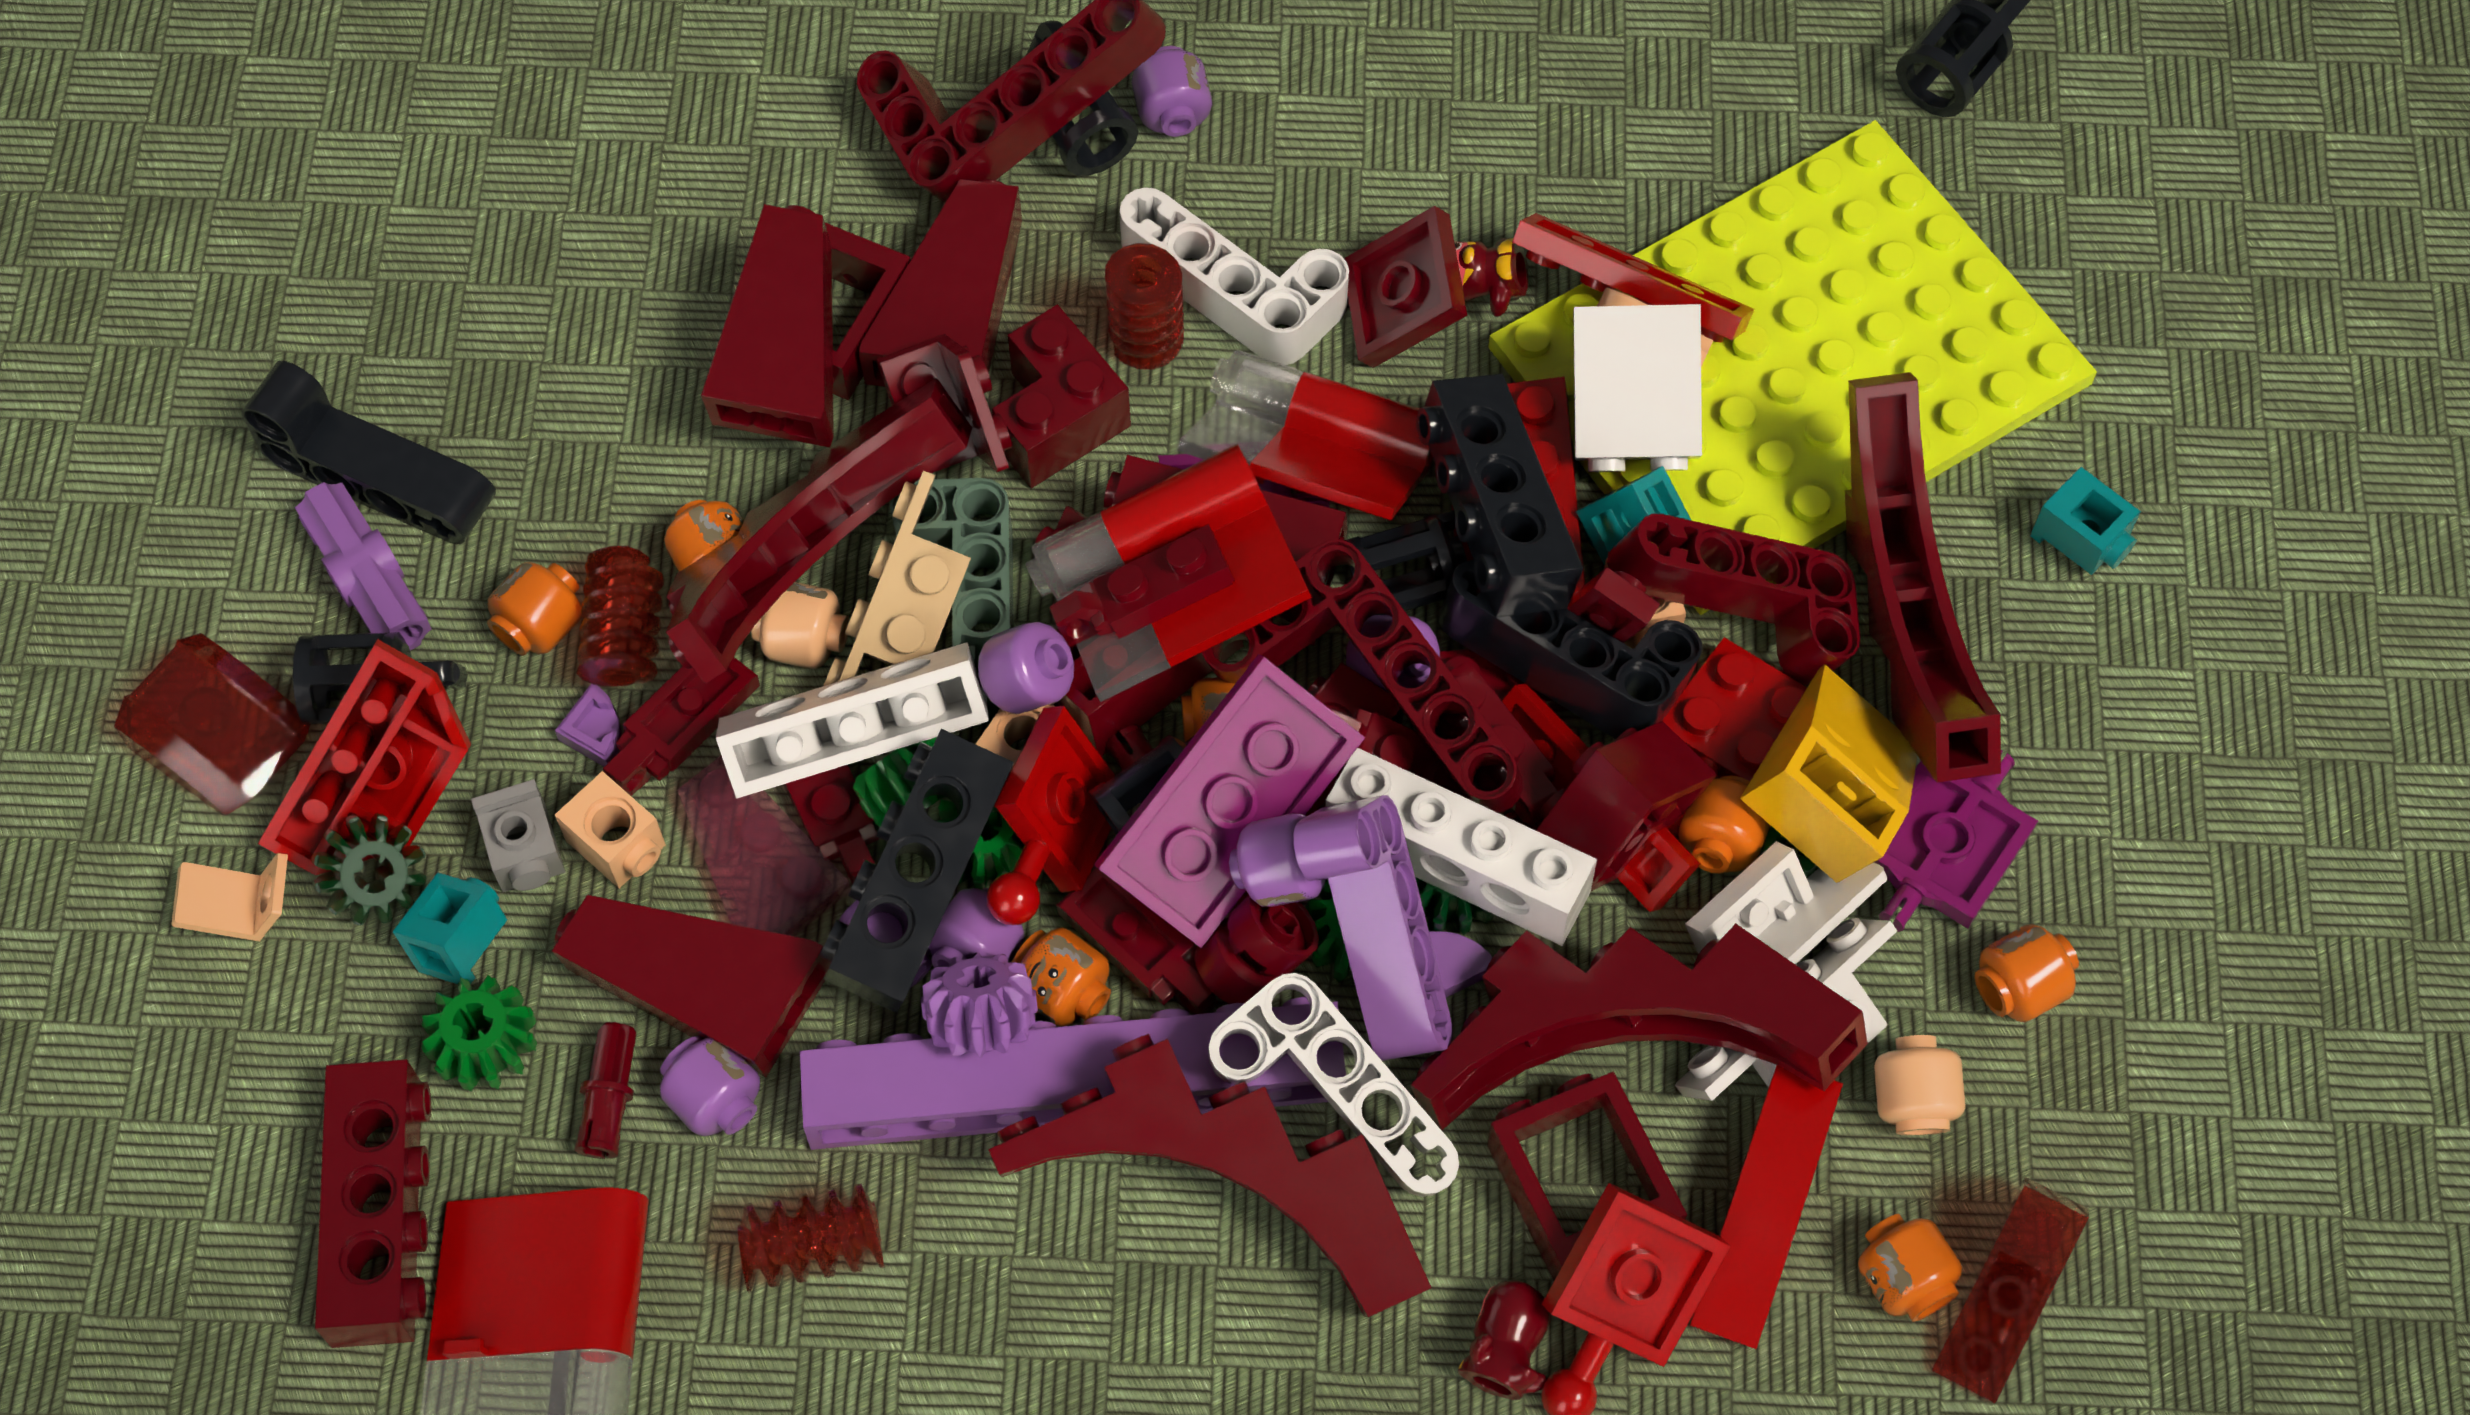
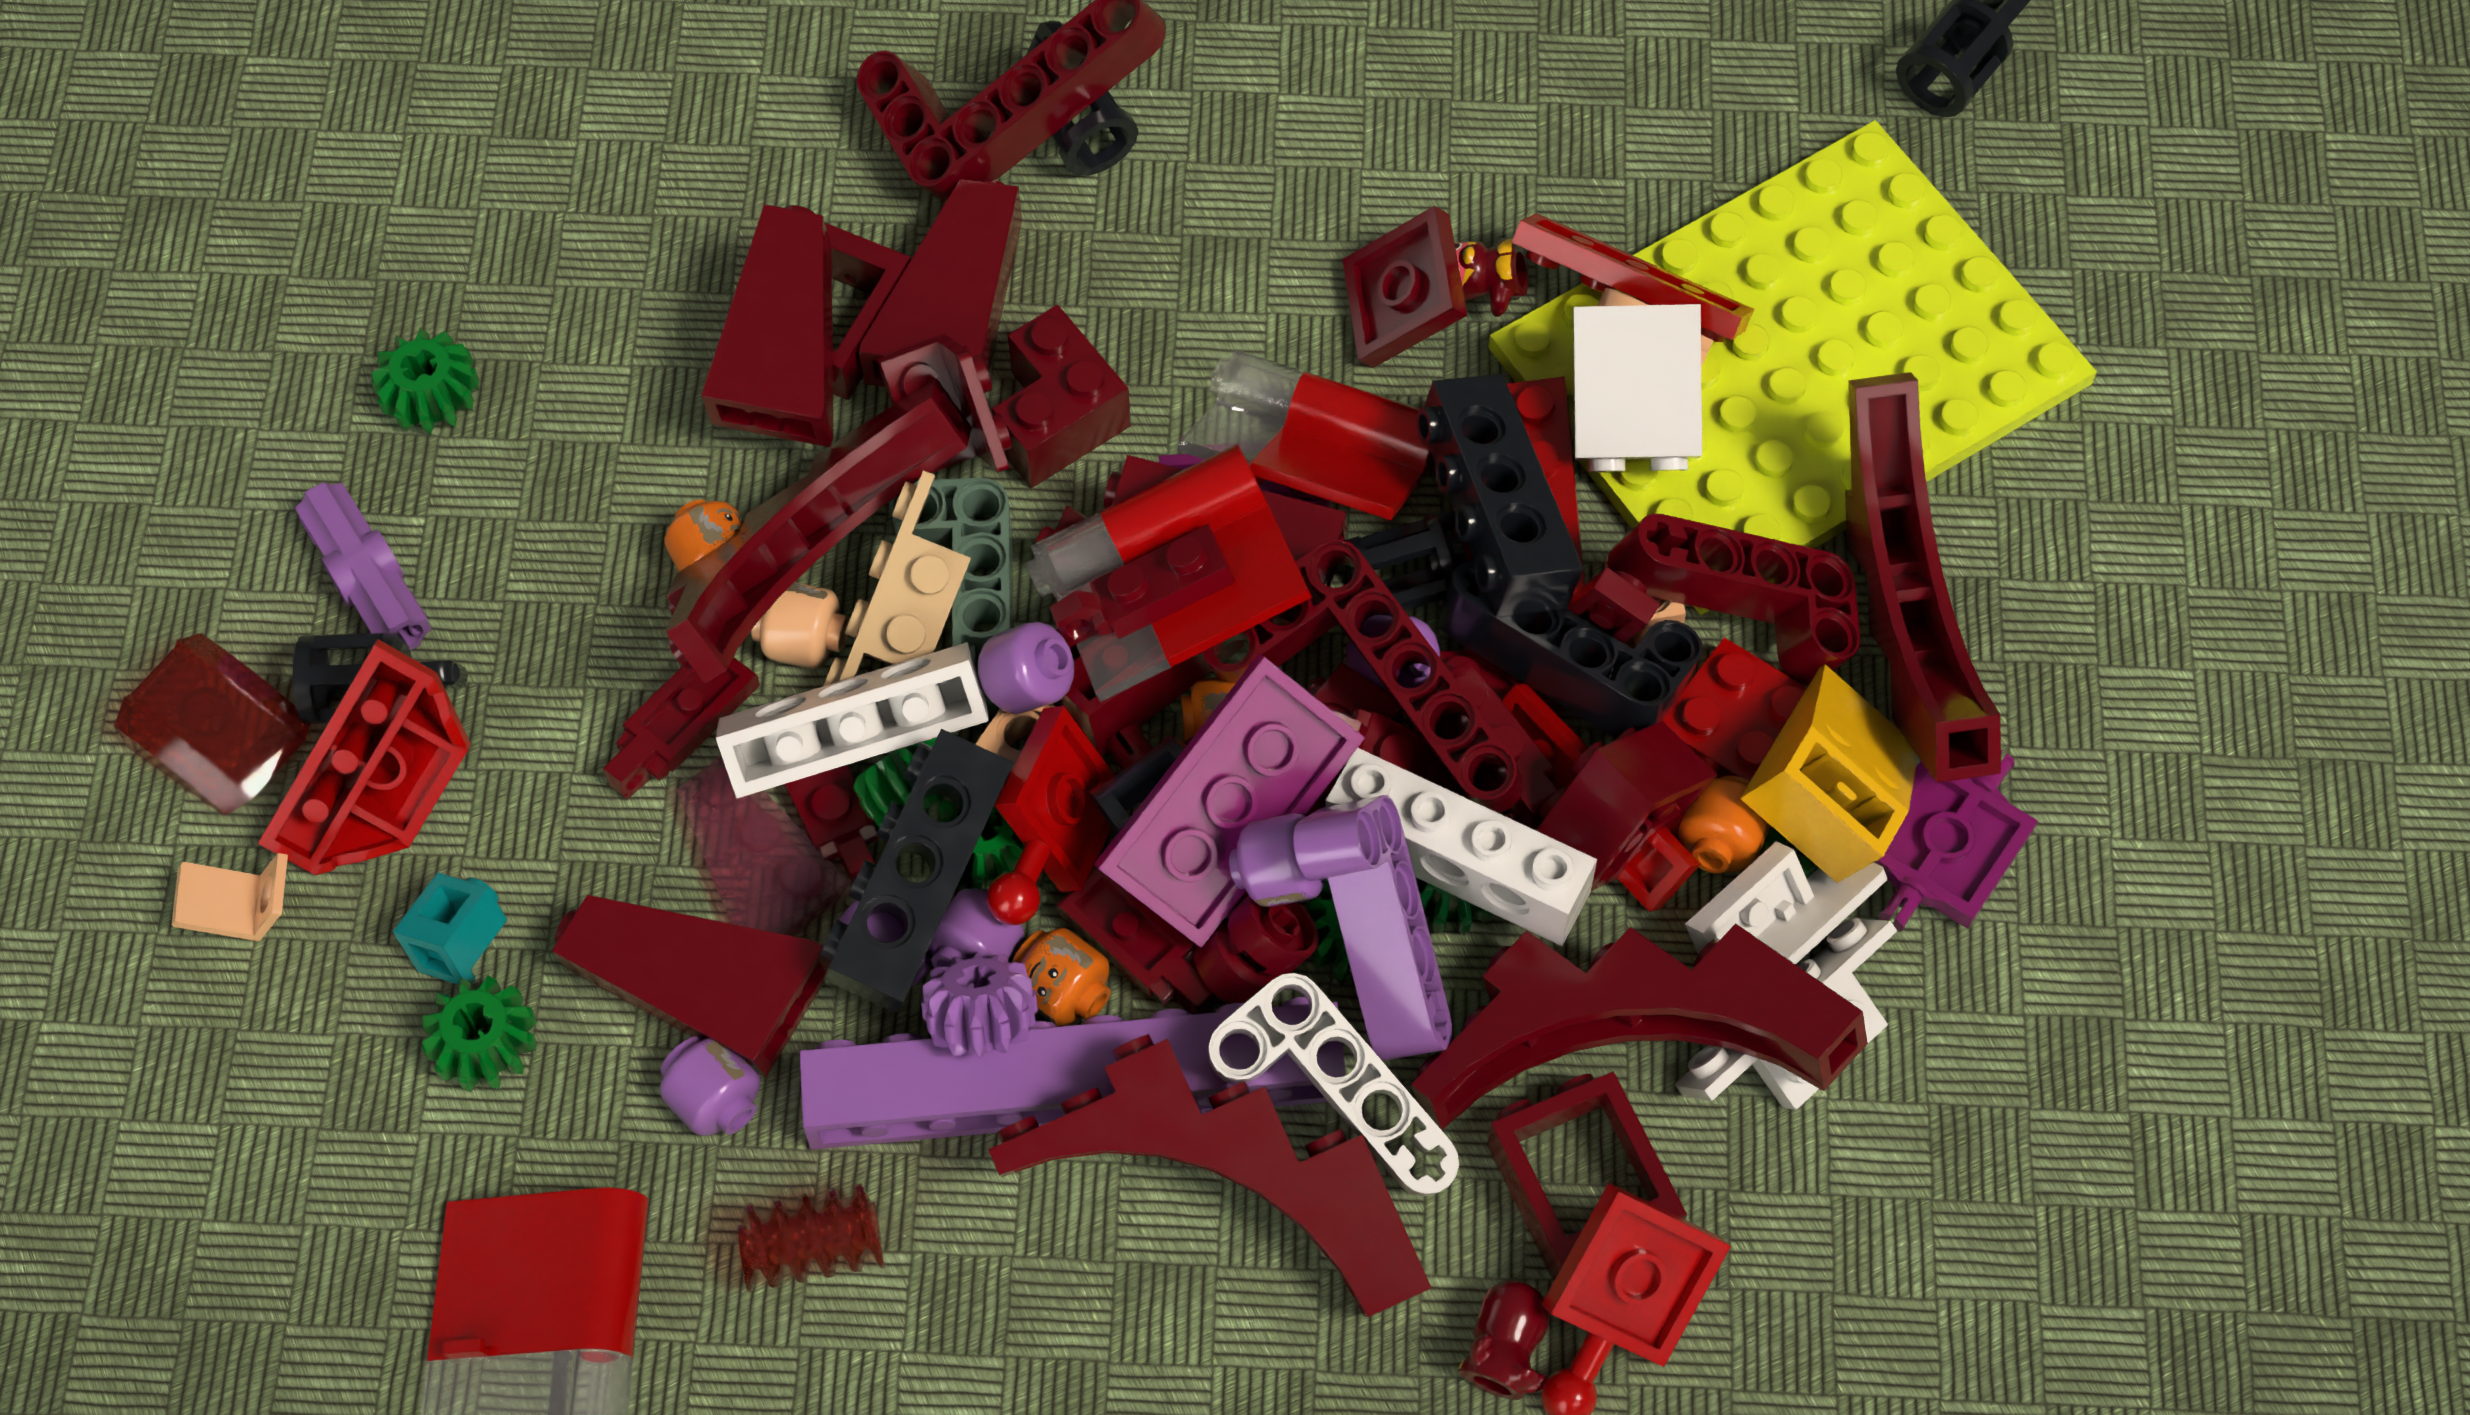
black beam [241,361,496,544] -> none
dark green gear [311,813,426,925] -> none
dark red brick [315,1059,432,1348] -> none
light grey brick [471,779,566,892] -> none
orange head [487,562,582,656] -> none
medium lavender tile [555,682,622,767] -> none
light nougat brick [555,771,666,889] -> none
dark red axle [574,1022,637,1159] -> none
clear red piece [575,546,665,687] -> none
clear red piece [1105,243,1184,370] -> none
white beam [1119,188,1349,366] -> none
medium lavender head [1131,46,1212,137] -> none
medium lavender tile [1429,931,1493,997] -> none
teal brick [1576,466,1691,566] -> none
red slope [1690,1065,1843,1349] -> none
orange head [1858,1214,1962,1322] -> none
light nougat head [1874,1035,1965,1135] -> none
clear red slope [1932,1177,2089,1403] -> none
orange head [1974,924,2079,1023] -> none
teal brick [2030,467,2141,575] -> none
none -> green gear [371,327,479,435]

